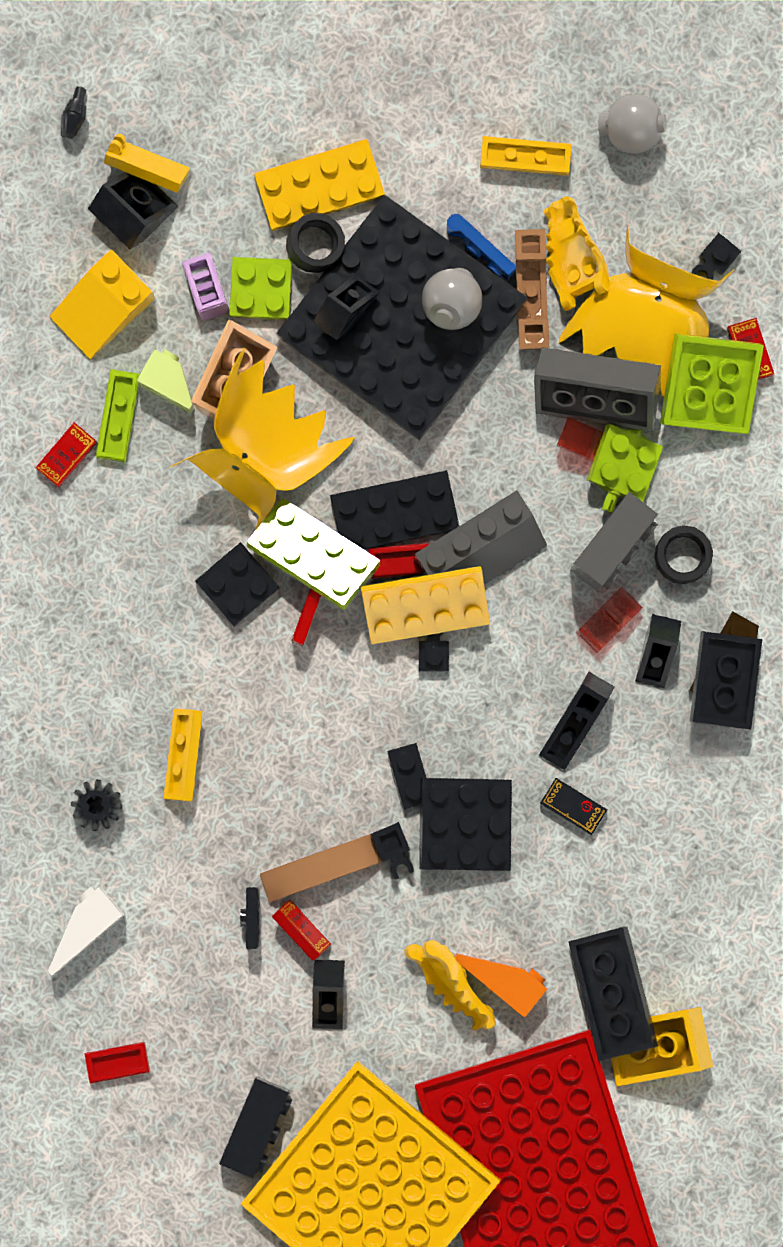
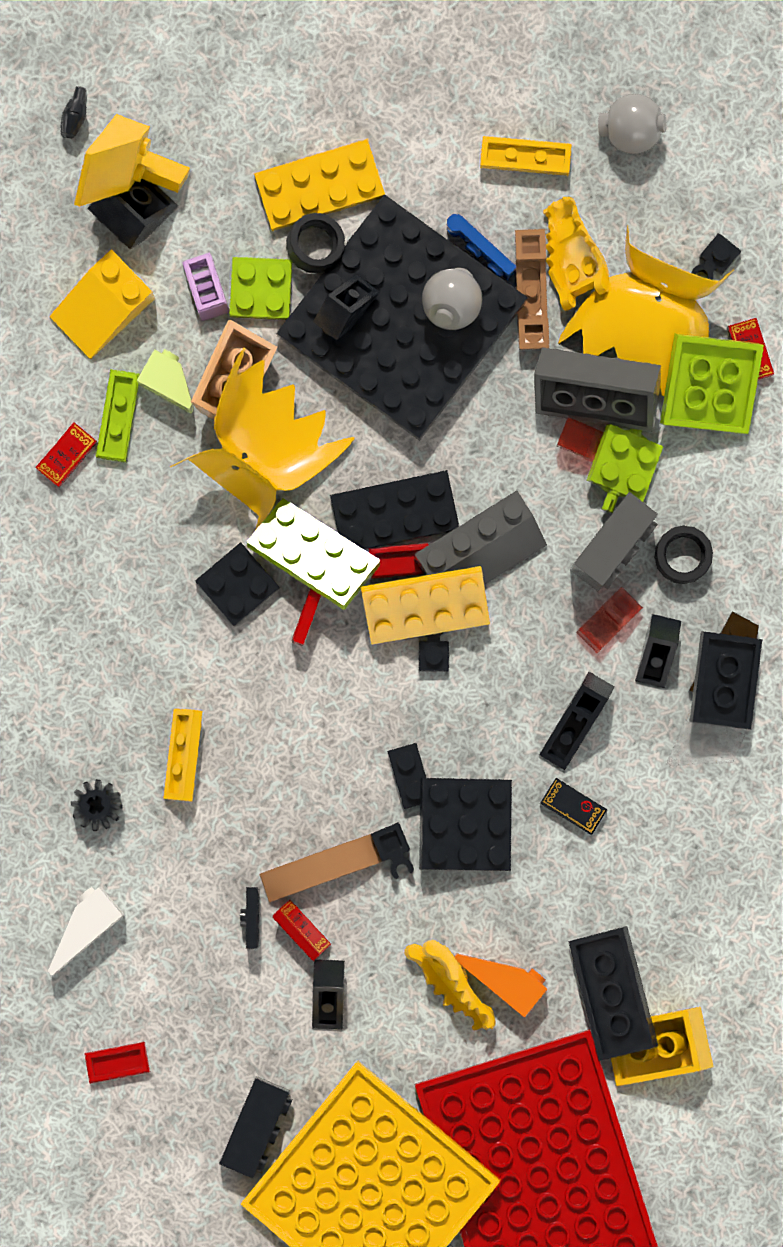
none -> yellow slope [74,114,151,207]

